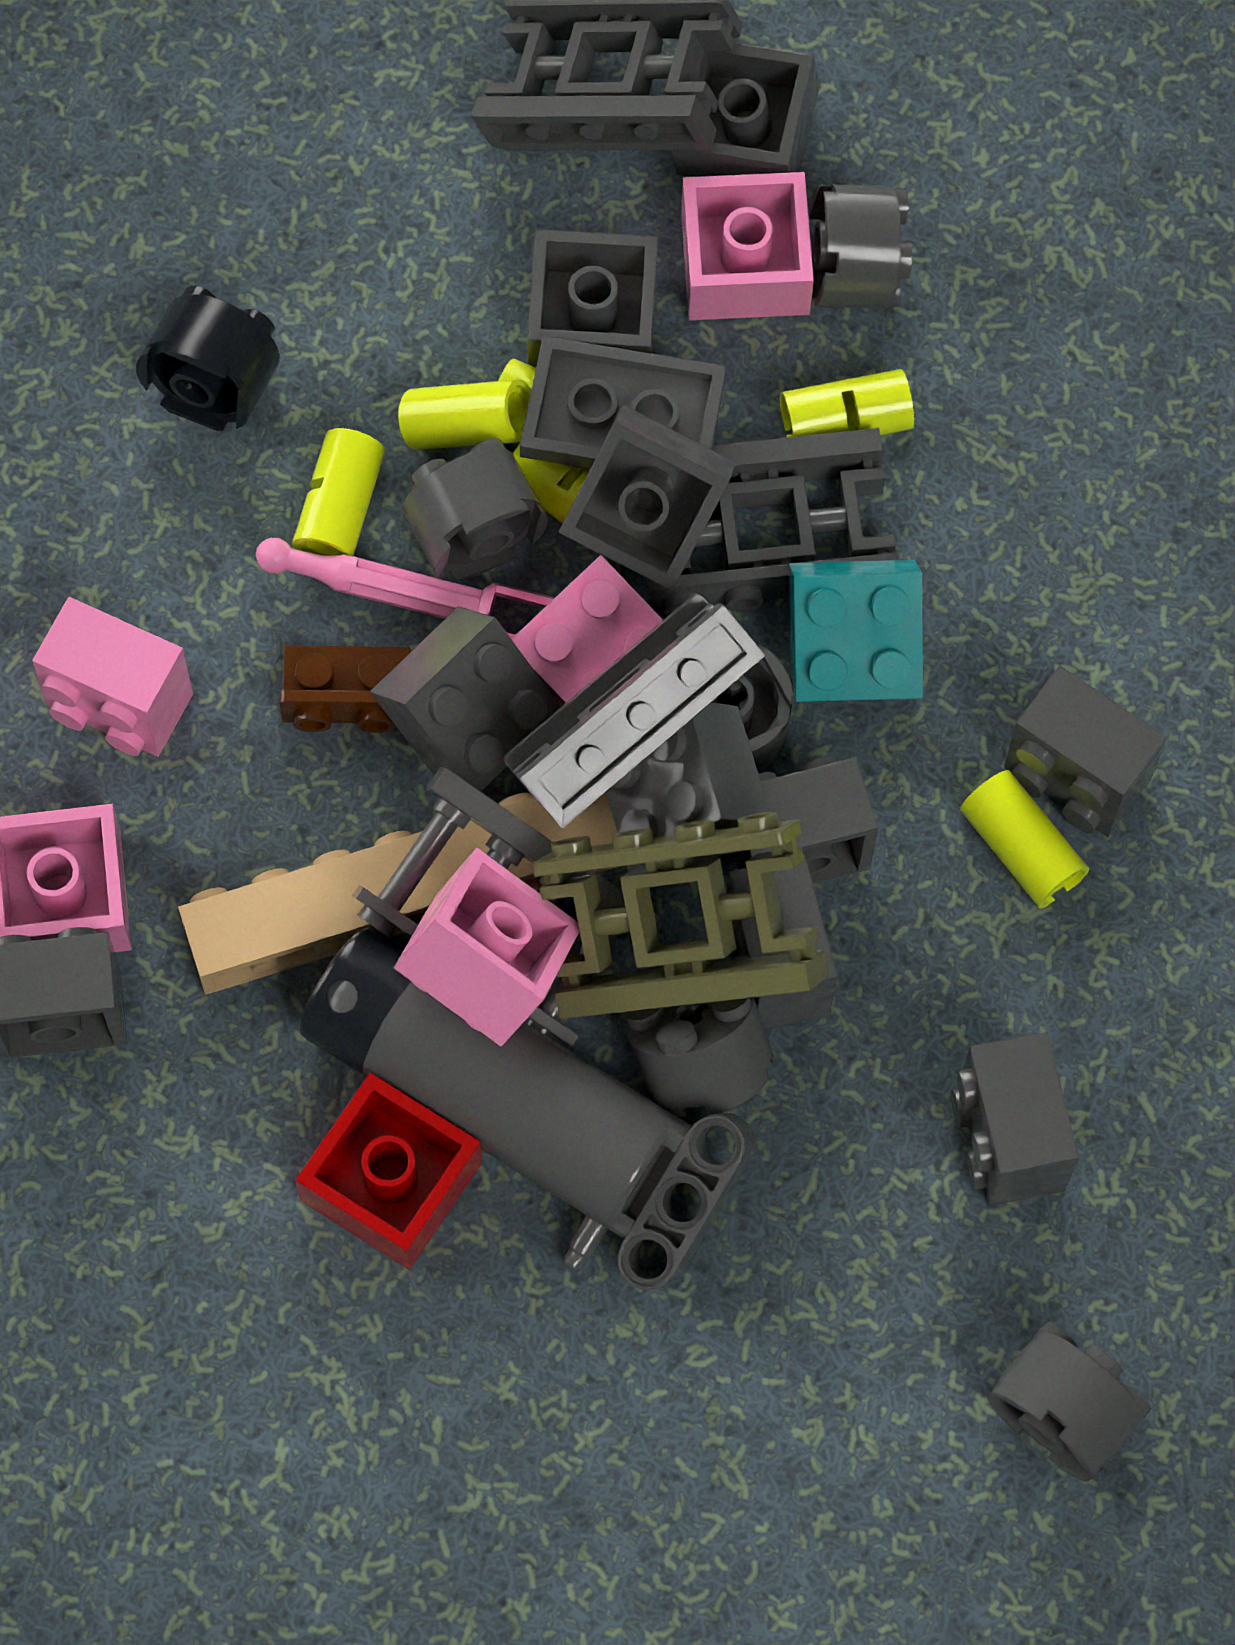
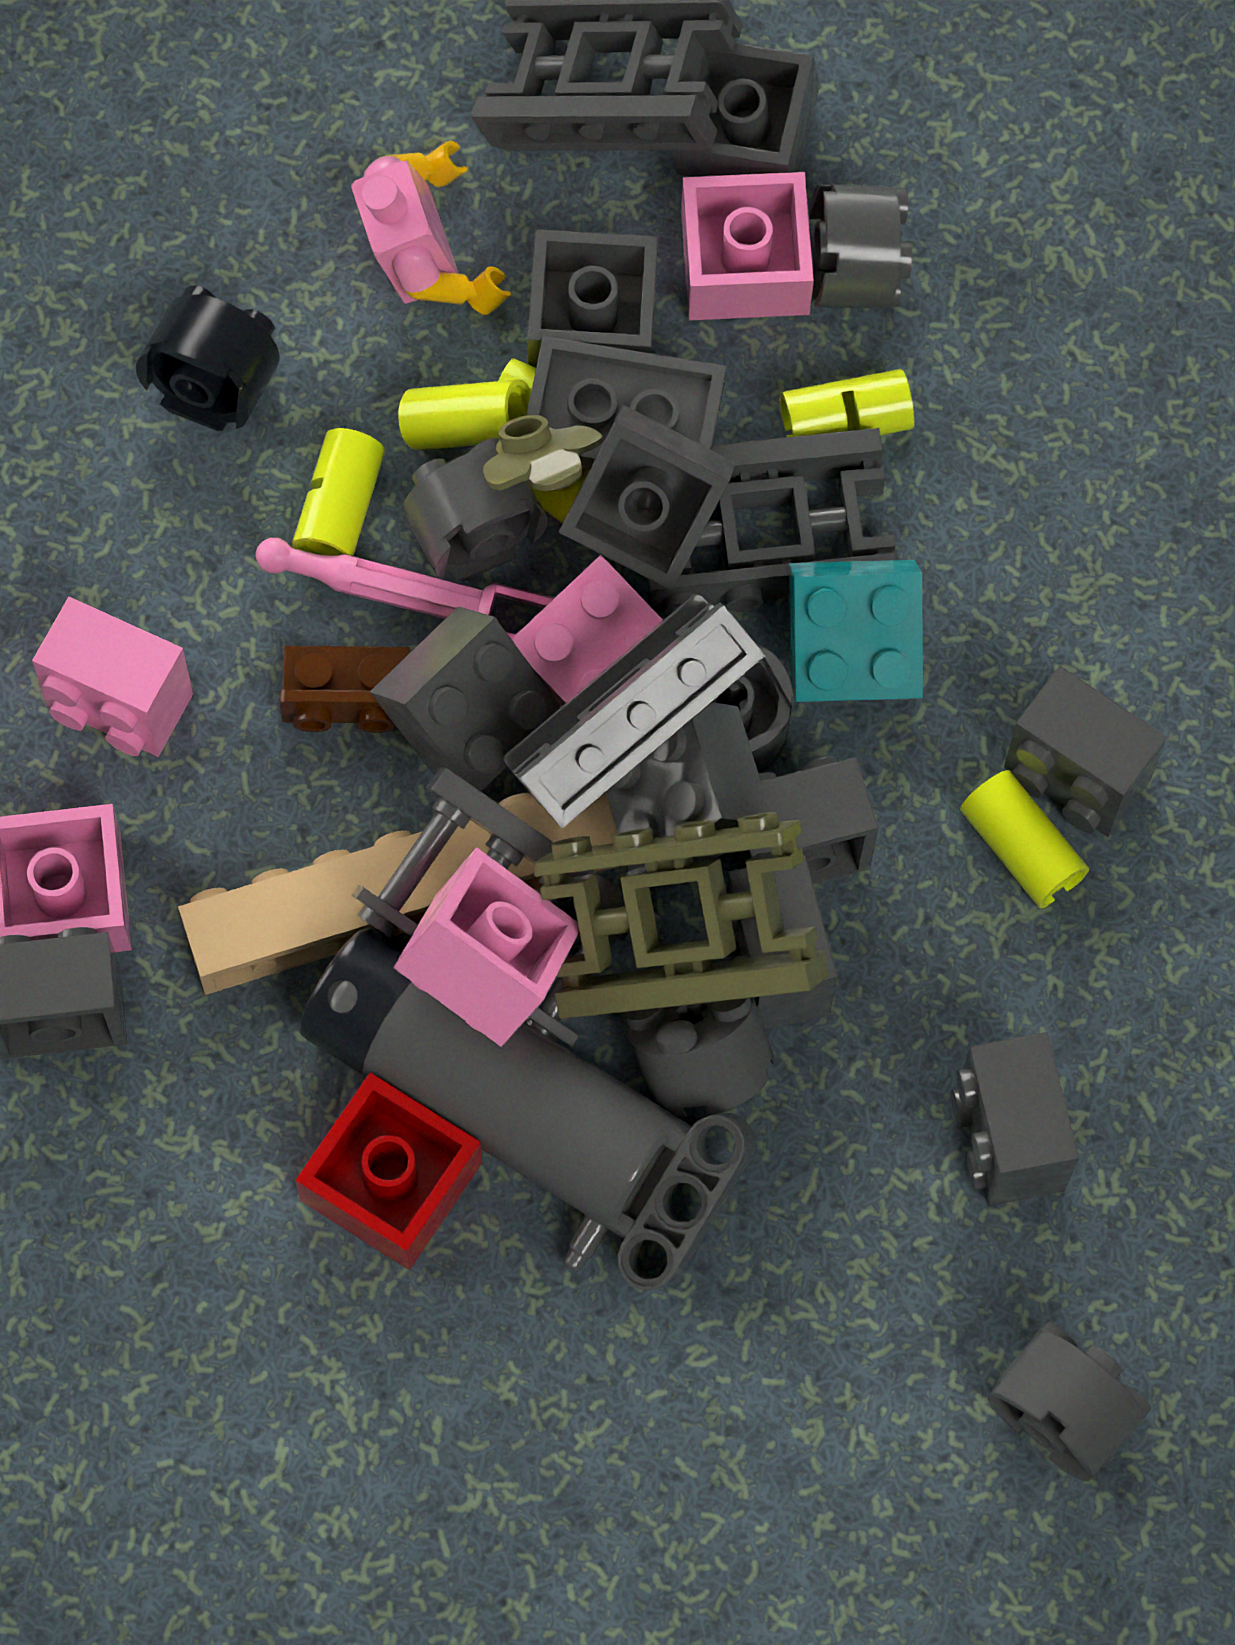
none -> bright pink torso [351,141,511,315]
none -> olive plate [483,415,604,491]

